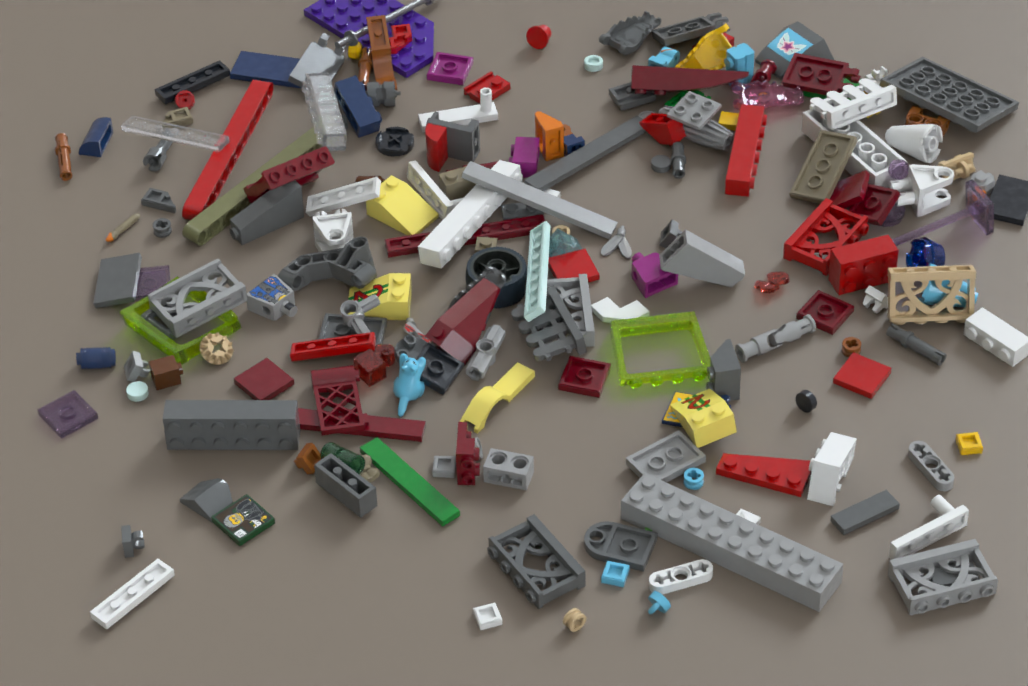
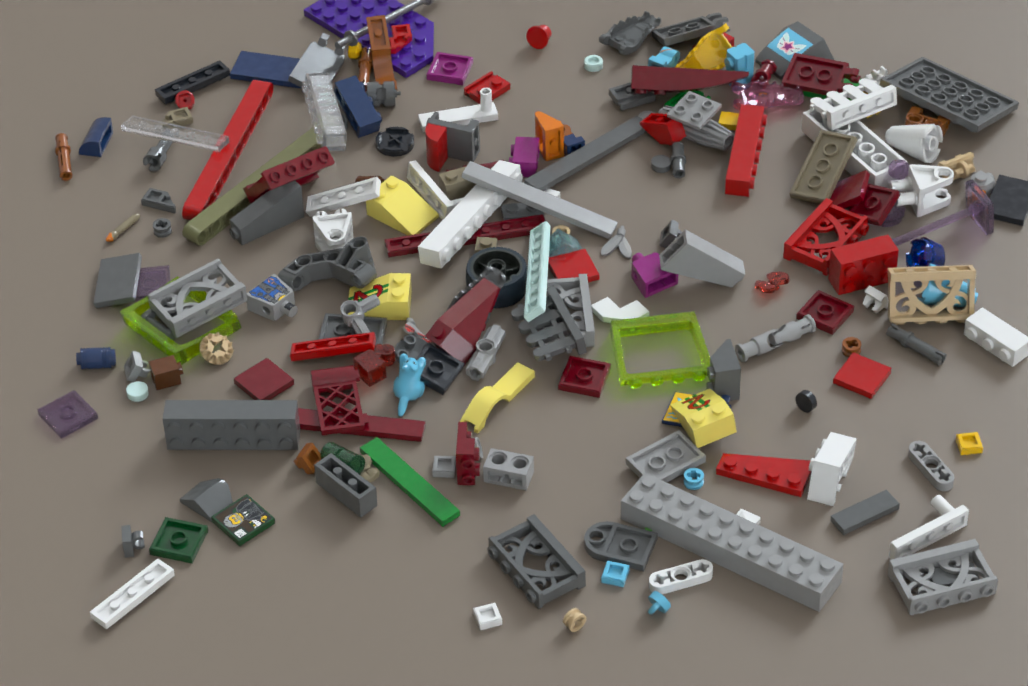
none -> dark green tile [149,517,208,564]

